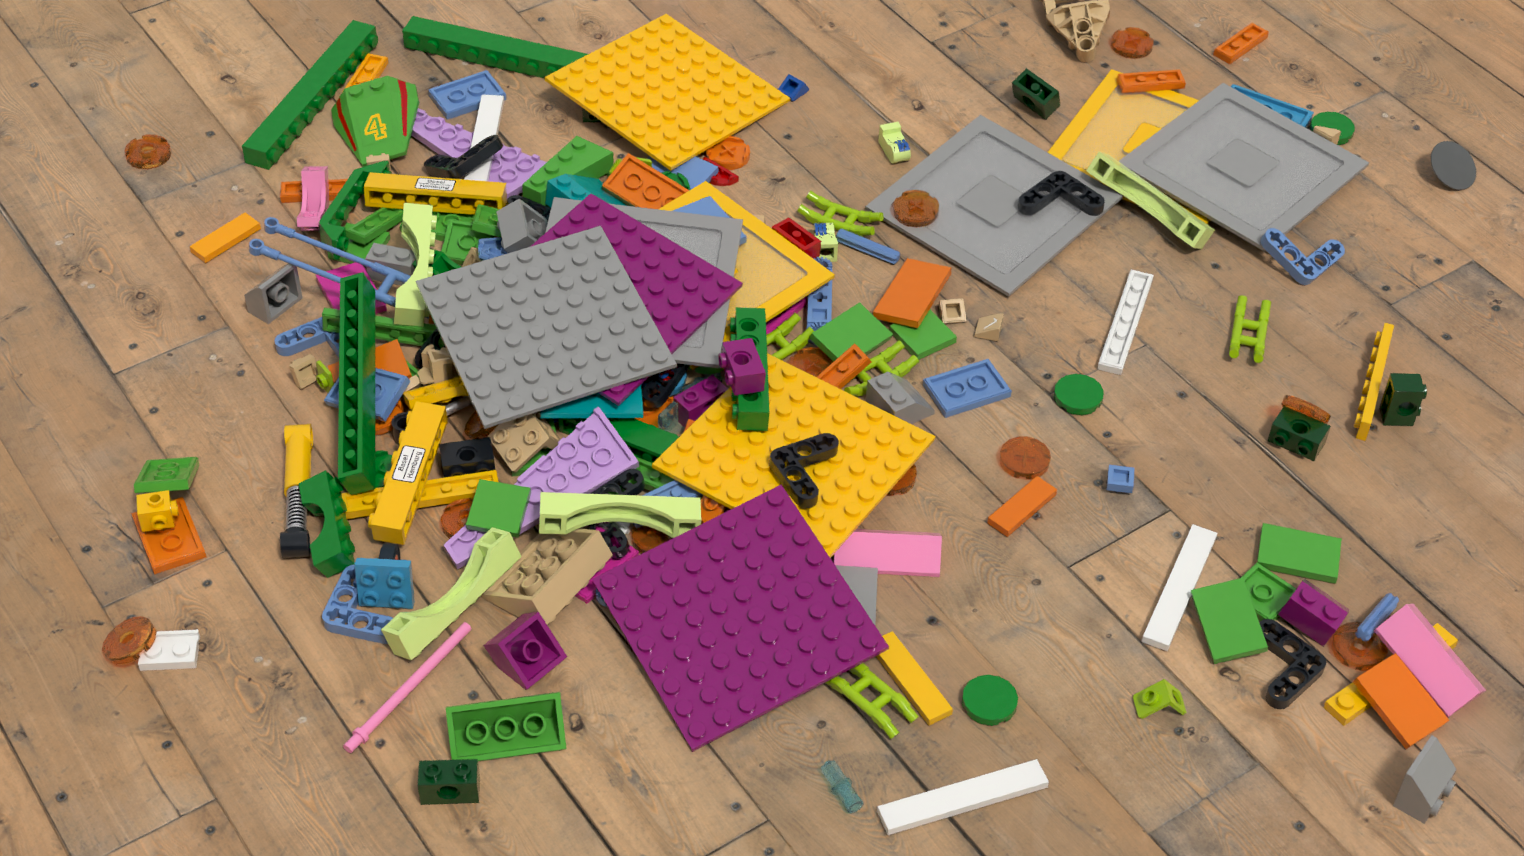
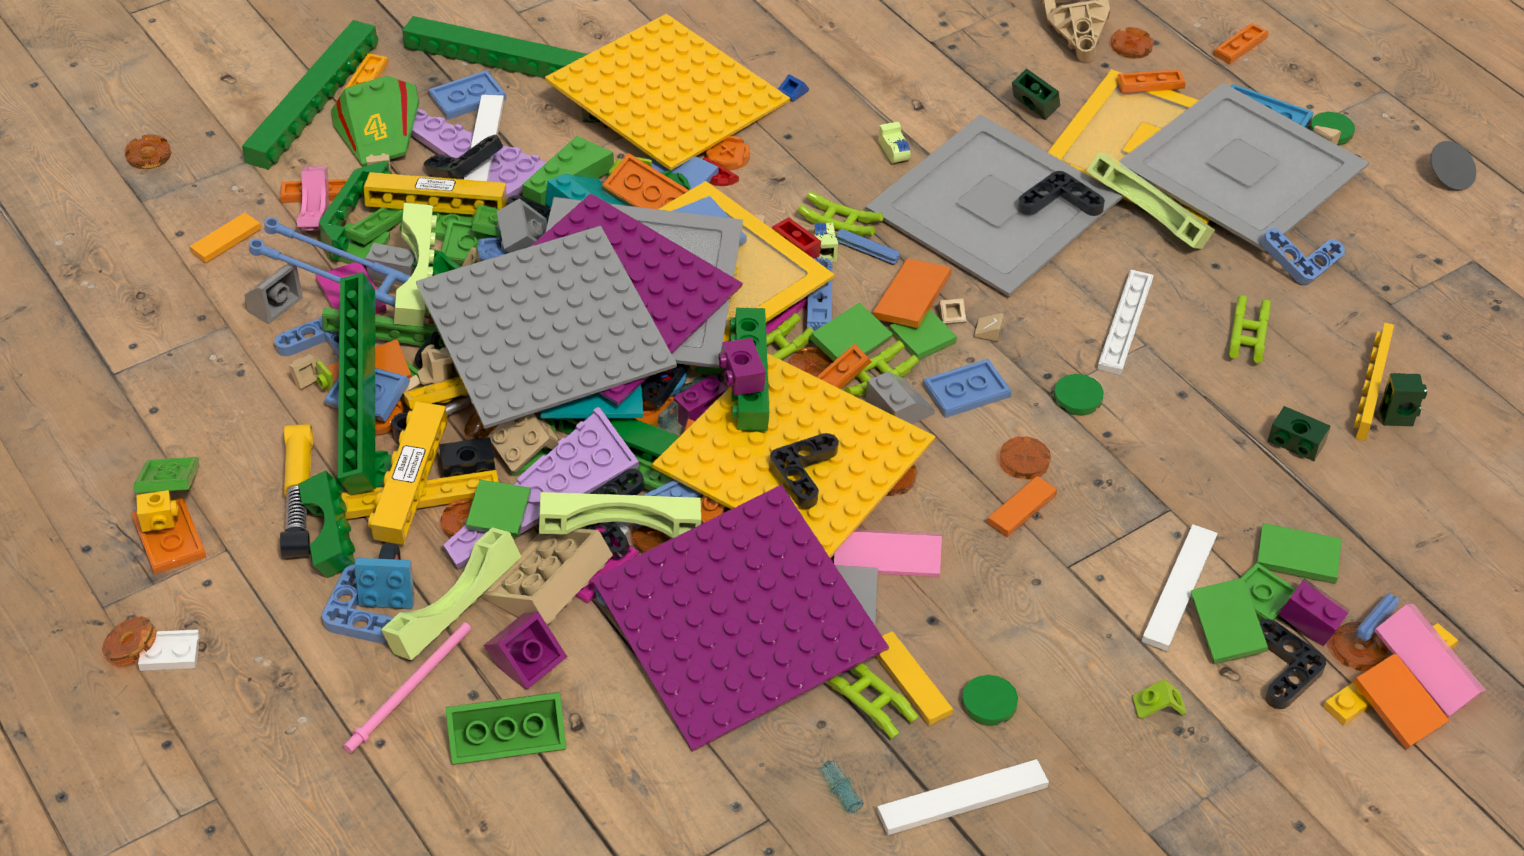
dark green brick [418,759,480,805] -> none
clear orange tile [893,190,939,227] -> none
medium blue plate [1106,465,1135,493] -> none
clear orange tile [1281,395,1331,424] -> none
light grey slope [1393,735,1456,824] -> none

